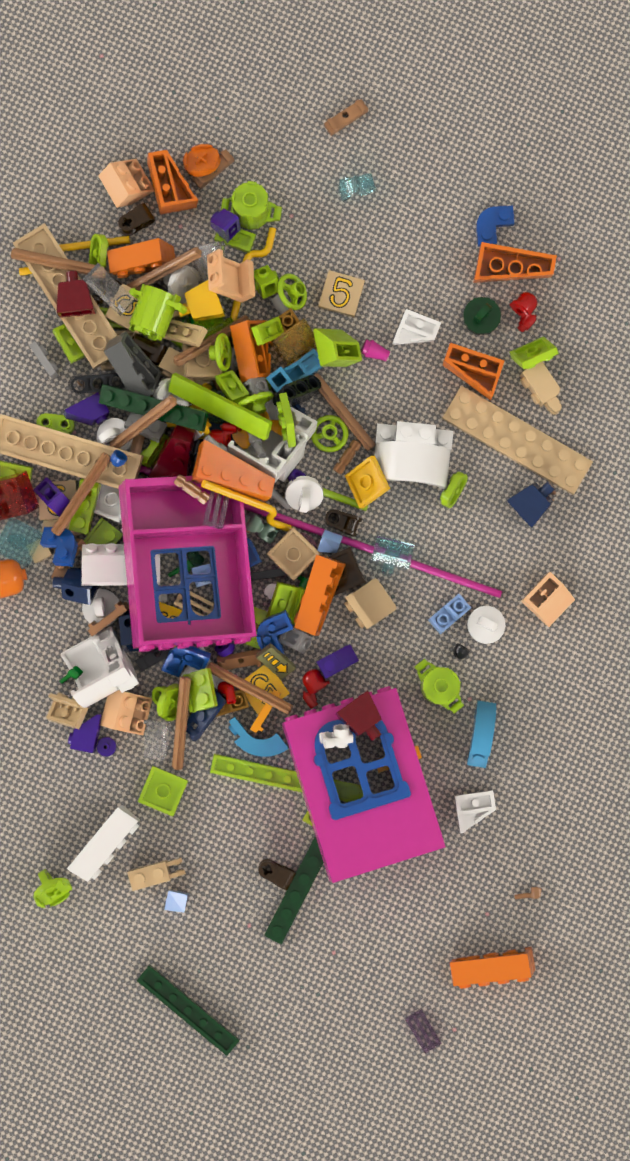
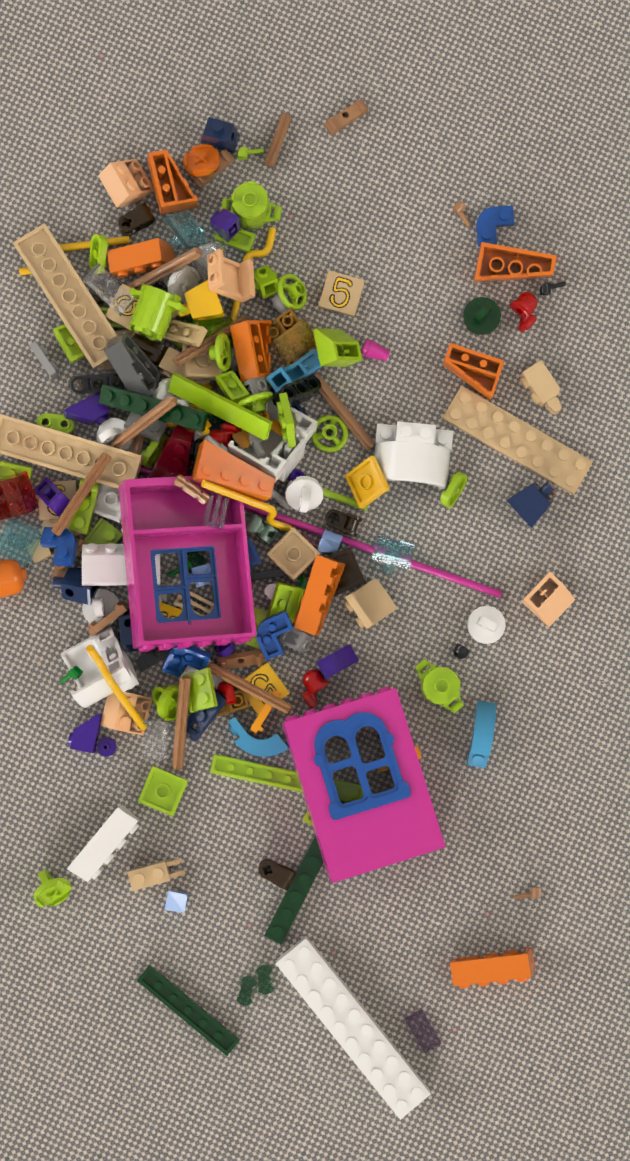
medium nougat axle [11,248,105,278] -> none
tan bracket [46,693,89,729] -> none
dark red torso [57,271,96,318] -> none
blue hinge [110,450,128,467] -> none
lime plate [251,316,285,346] -> none
olive tile [256,643,296,679] -> none
white plate [319,724,353,749] -> none
medium nougat axle [333,440,361,474] -> none
dark red torso [336,690,382,741] -> none
clear light blue leg [338,173,376,202] -> none
white wing [392,309,441,345] -> none
light blue slope [428,594,471,634] -> none
white wing [454,790,496,833] -> none
lime plate [509,336,559,369] -> none
none -> yellow piece [86,645,147,730]
none -> clear light blue tile [164,212,211,250]
none -> dark blue torso [200,117,240,153]
none -> clear green piece [236,976,257,1006]
none -> lime hand [237,147,264,160]
none -> clear green piece [256,964,274,995]
none -> medium nougat axle [265,113,291,168]
none -> white brick [275,936,431,1120]
none -> medium nougat hand [453,200,471,227]
none -> black hand [540,281,566,296]

